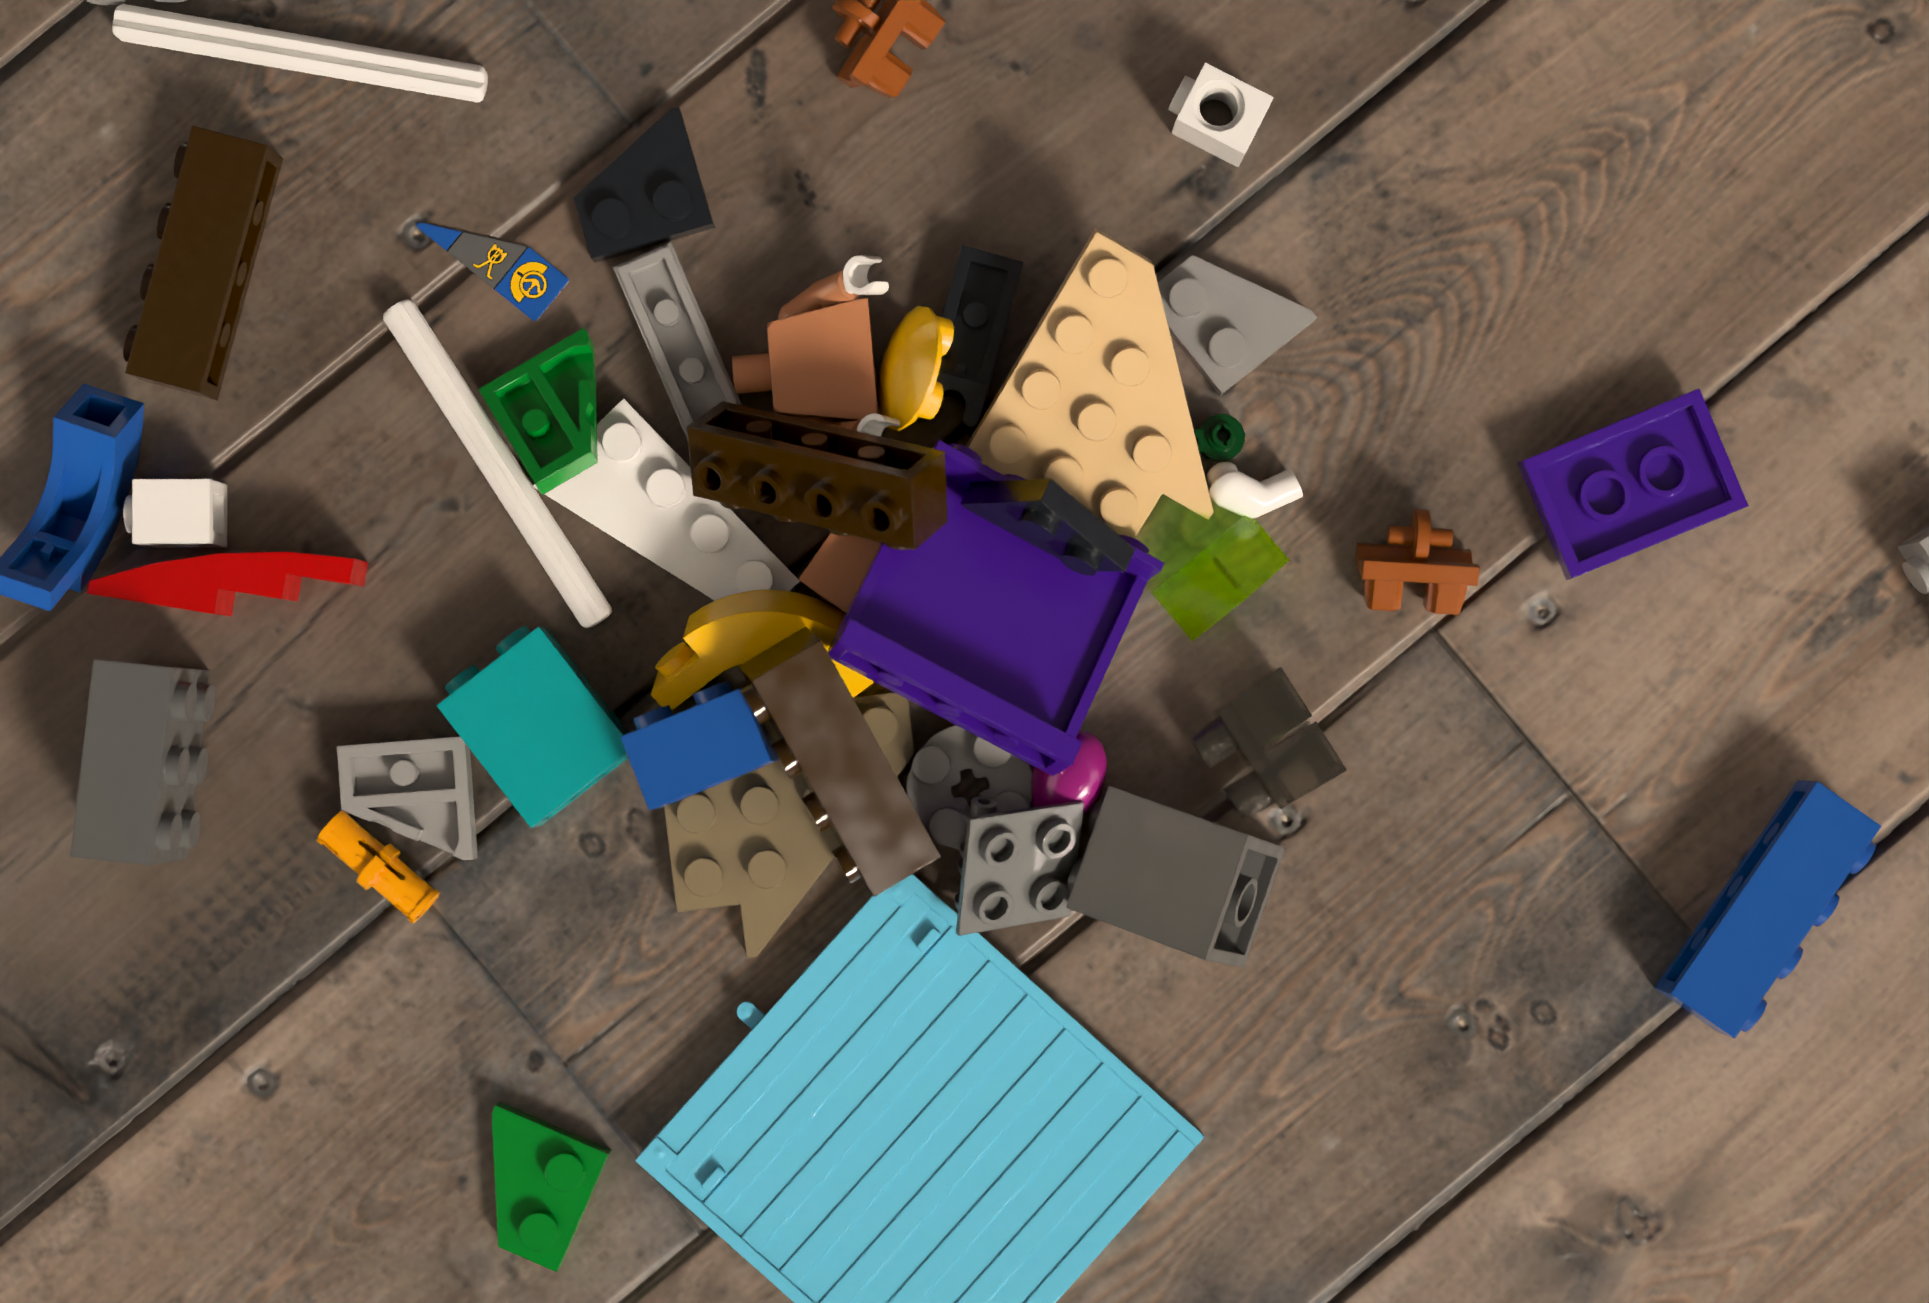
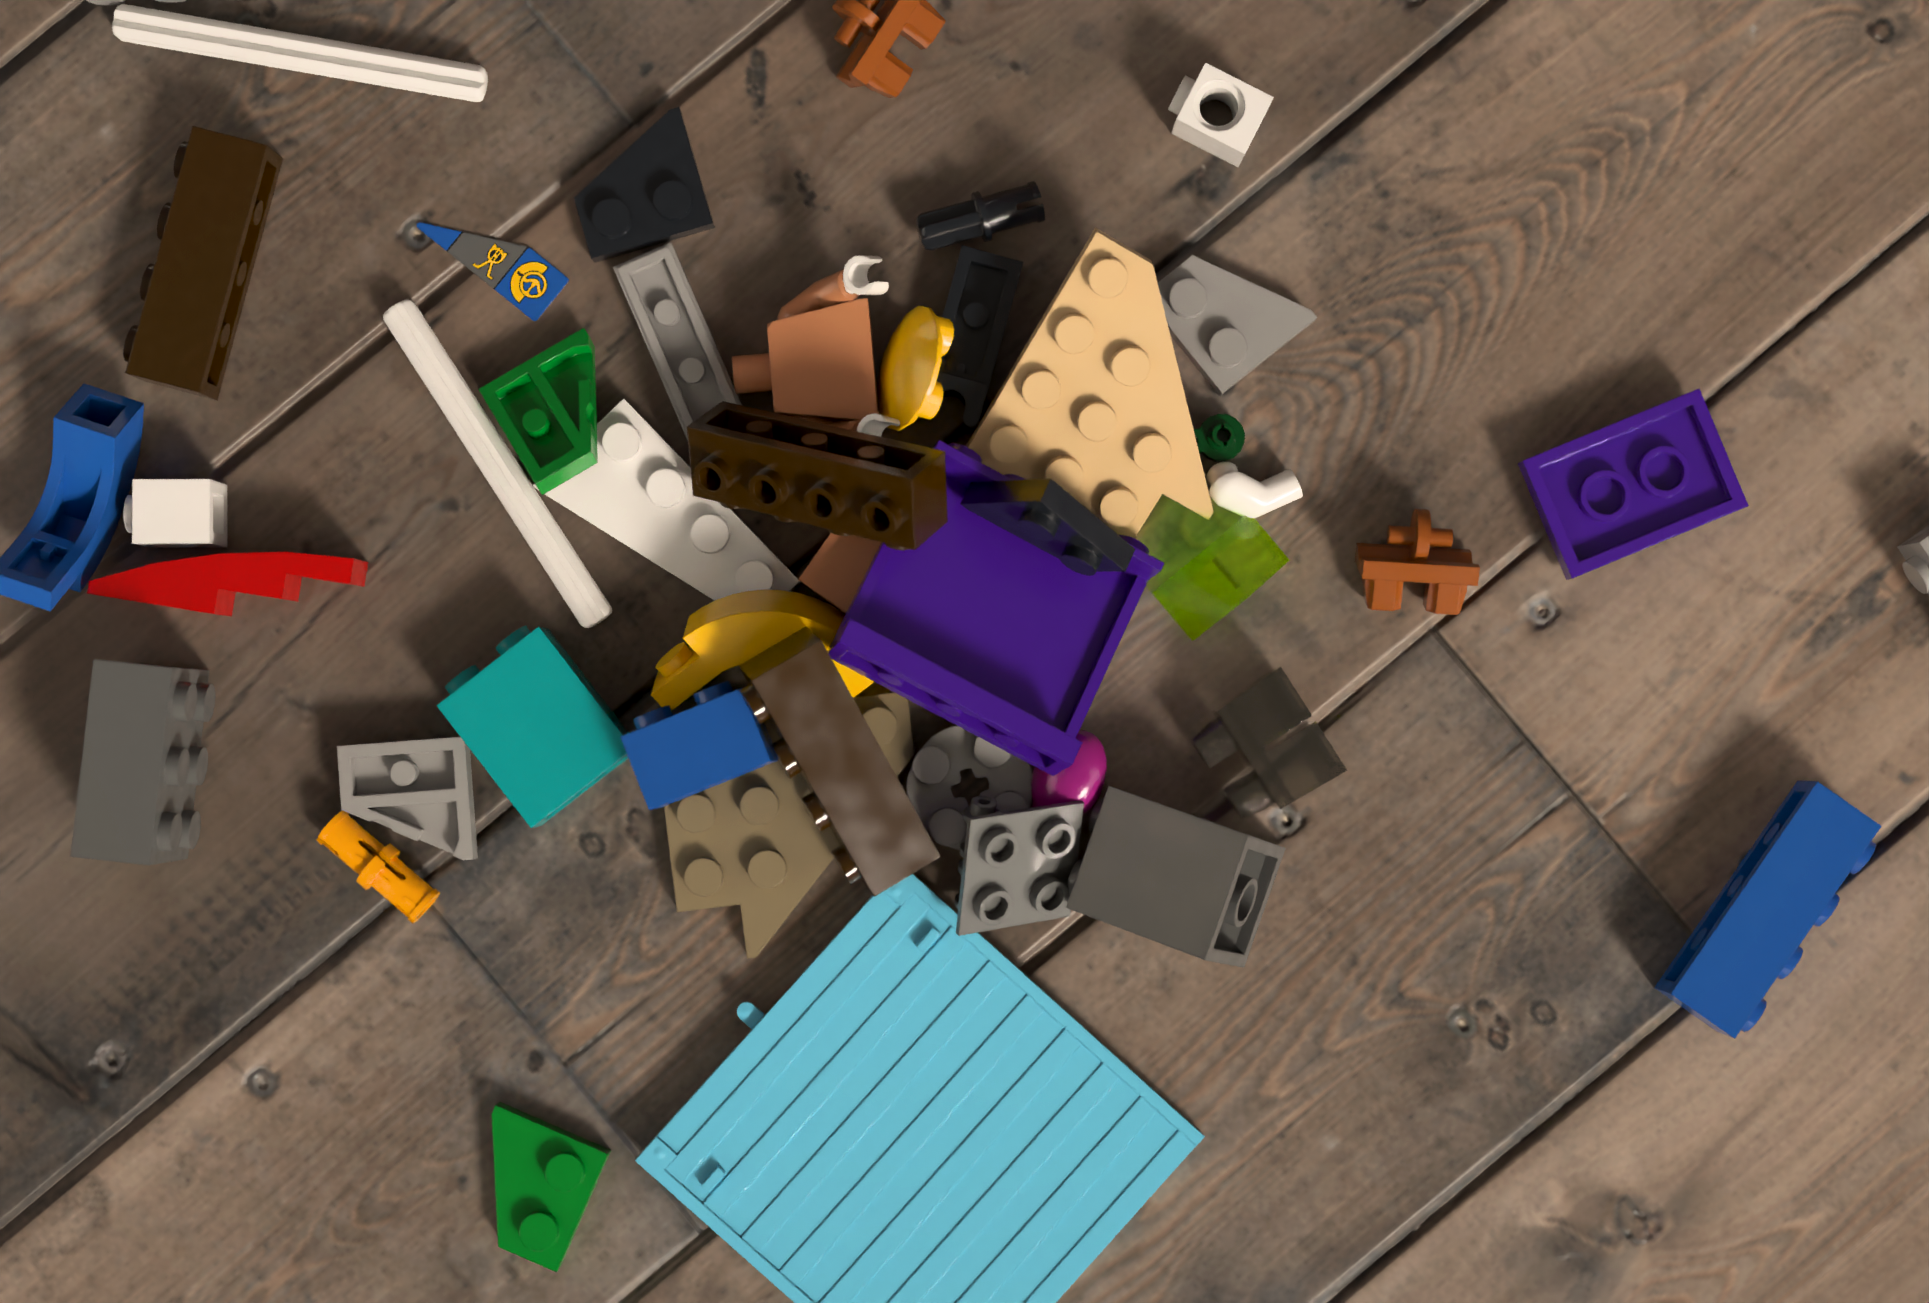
none -> black axle [916,181,1045,251]

